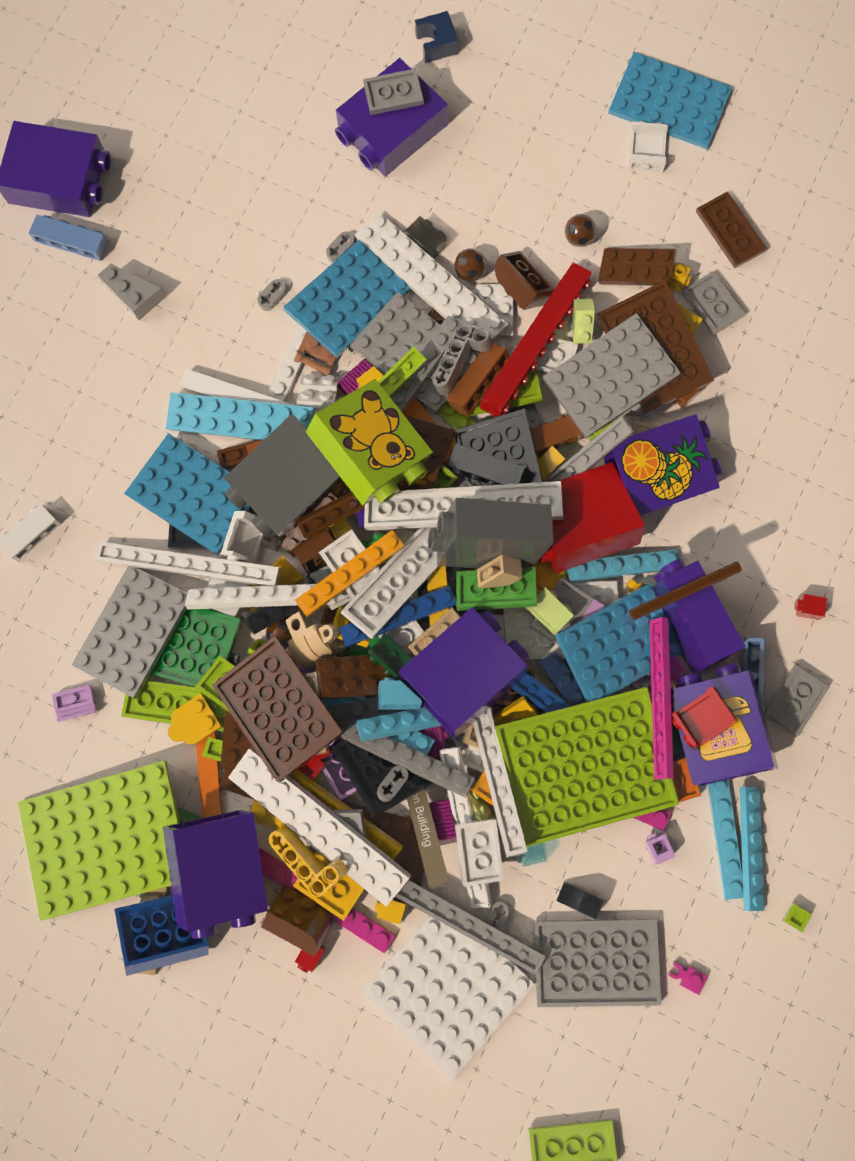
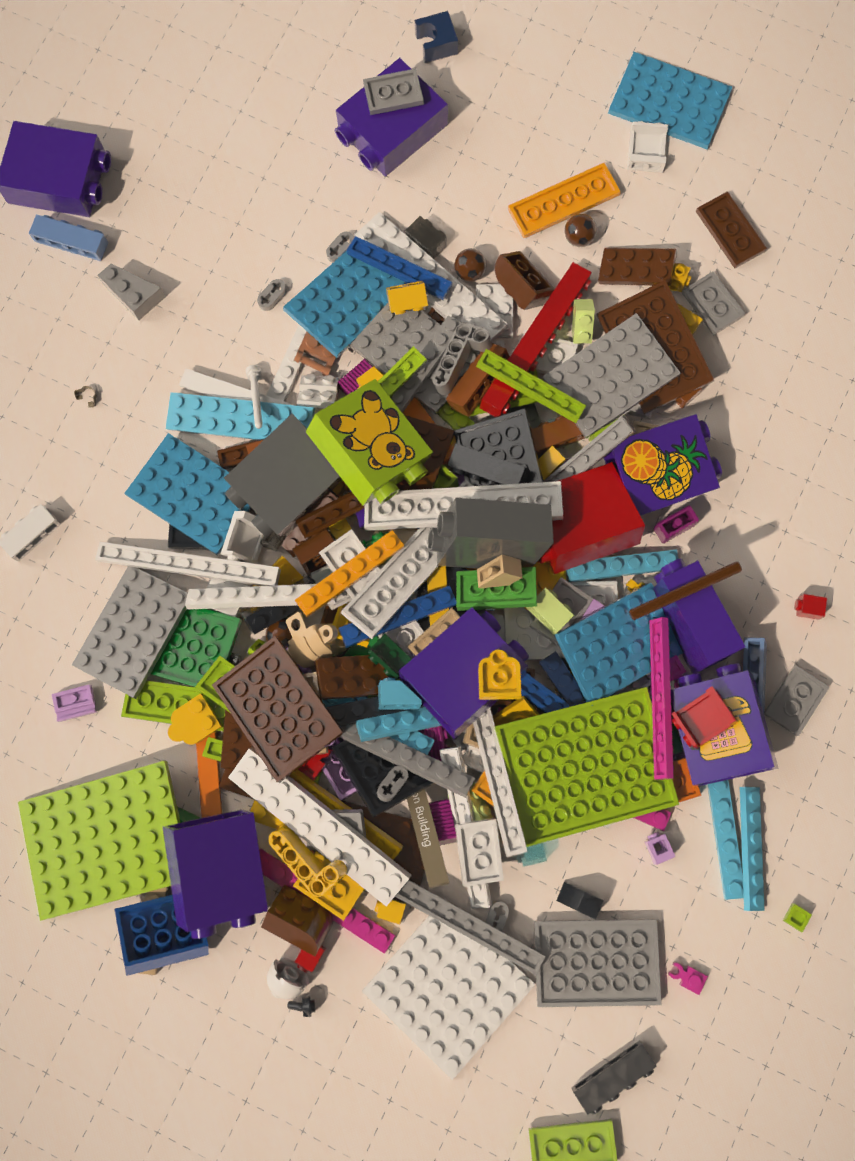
none -> dark tan piece [74,386,97,408]
none -> white piece [246,365,263,429]
none -> white cylinder [267,958,309,999]
none -> black plate [287,996,315,1017]
none -> blue plate [346,236,452,300]
none -> yellow brick [386,281,428,315]
none -> lime plate [476,349,586,423]
none -> yellow plate [478,650,521,700]
none -> light orange plate [508,163,621,238]
none -> black brick [571,1041,657,1115]
none -> magenta brick [653,505,699,544]

